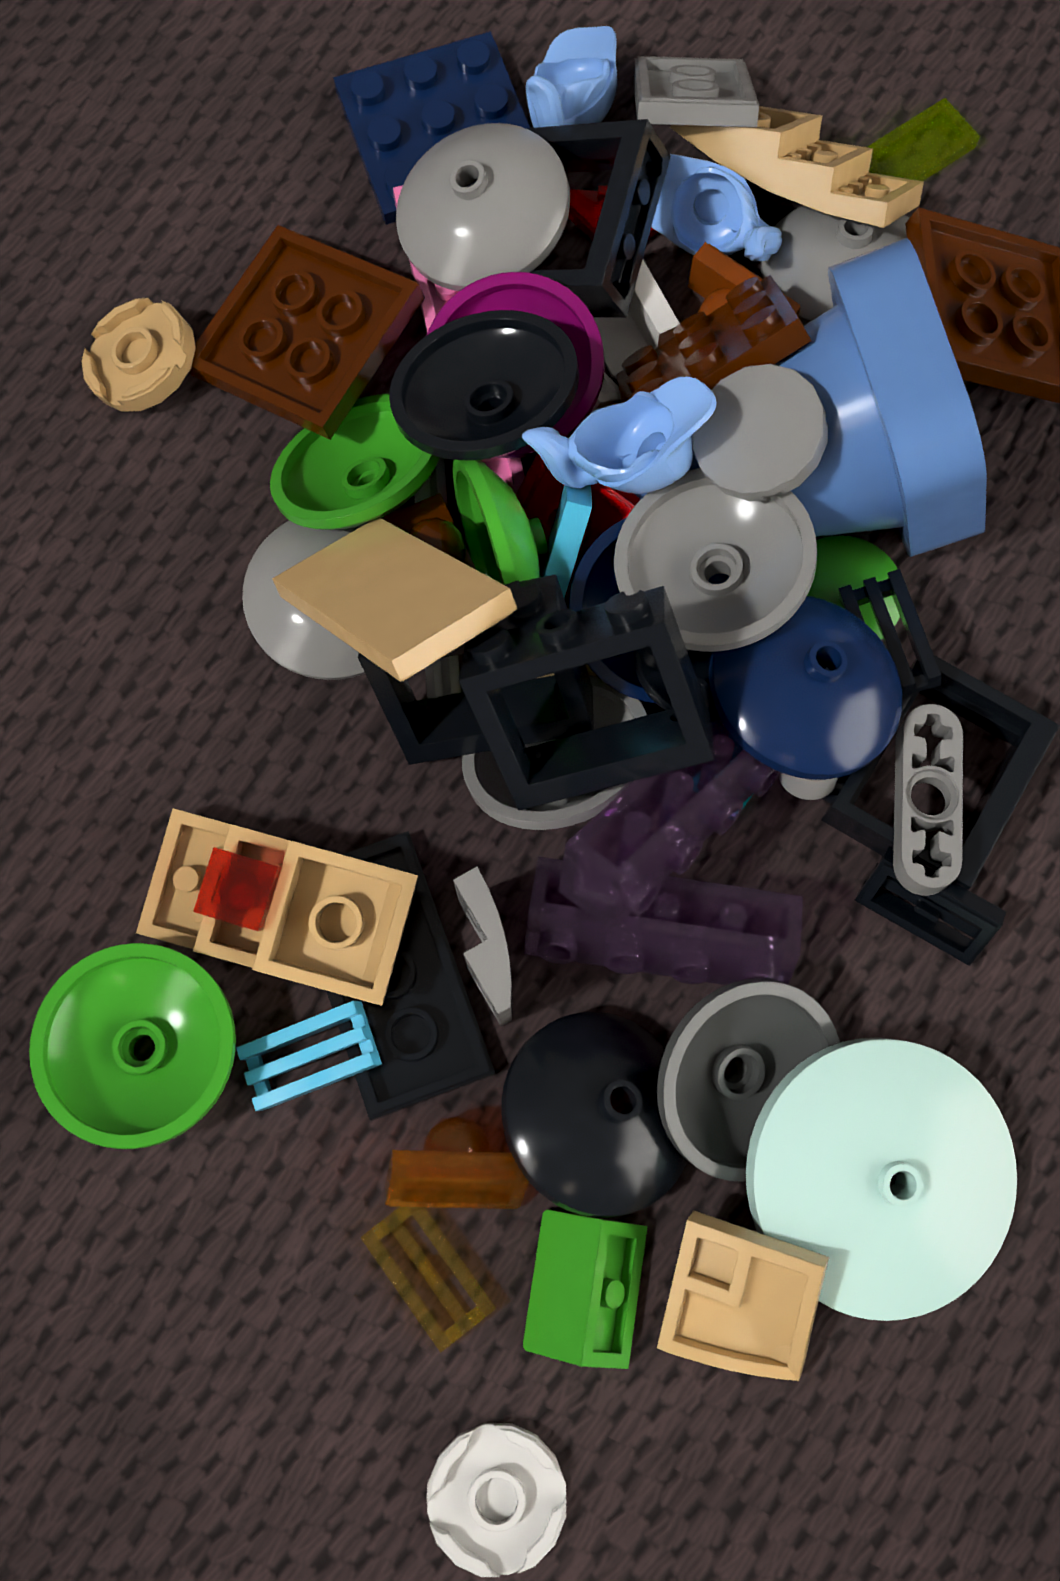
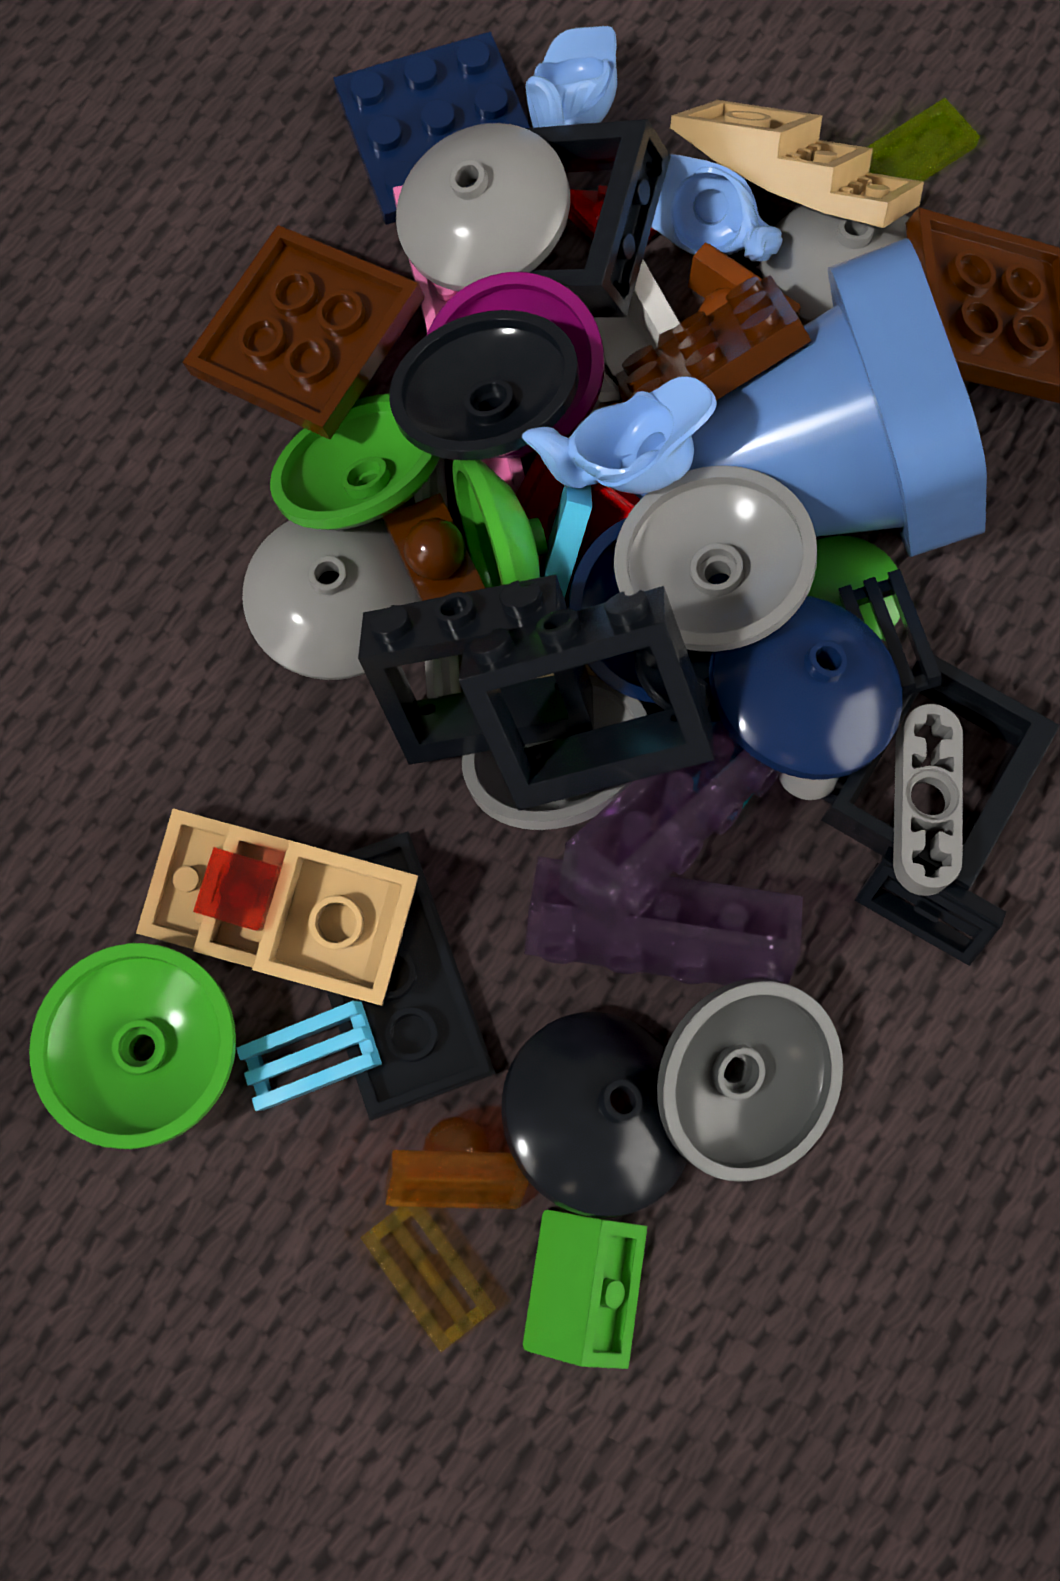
tan tile [82,298,196,412] -> none
tan tile [272,518,517,682] -> none
white tile [427,1423,566,1577] -> none
light grey slope [453,867,513,1027] -> none
light grey tile [634,56,759,127] -> none
tan plate [657,1211,829,1381] -> none
light grey tile [692,364,828,501] -> none
light aqua dish [746,1038,1017,1321] -> none

